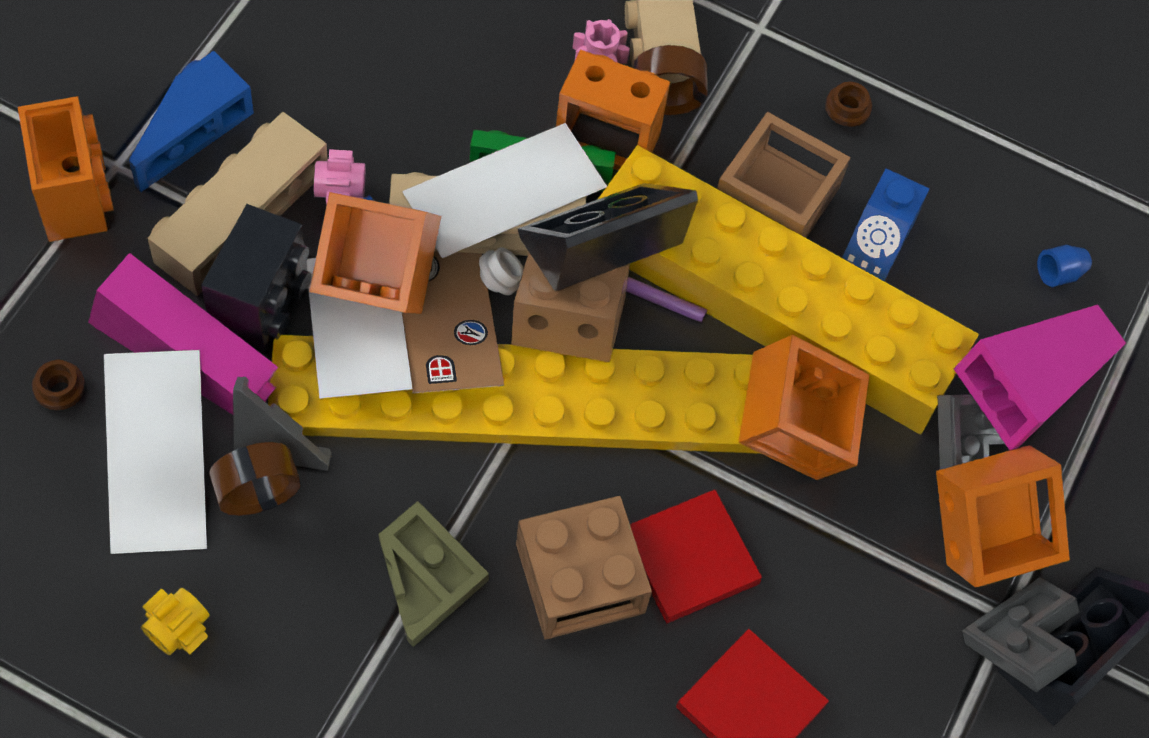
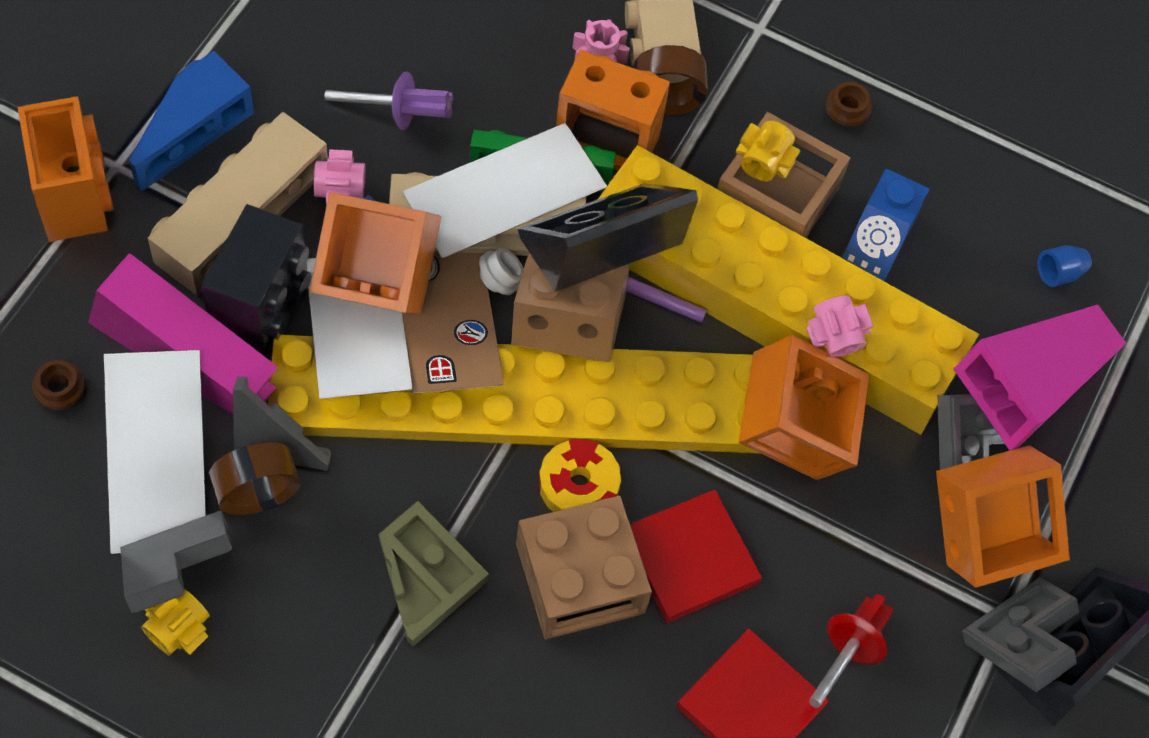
none -> dark grey tile [120,510,232,613]
none -> medium lavender piece [325,71,454,131]
none -> yellow piece [538,439,621,512]
none -> yellow gear [736,121,800,182]
none -> bright pink gear [807,295,874,358]
none -> red piece [809,594,894,708]

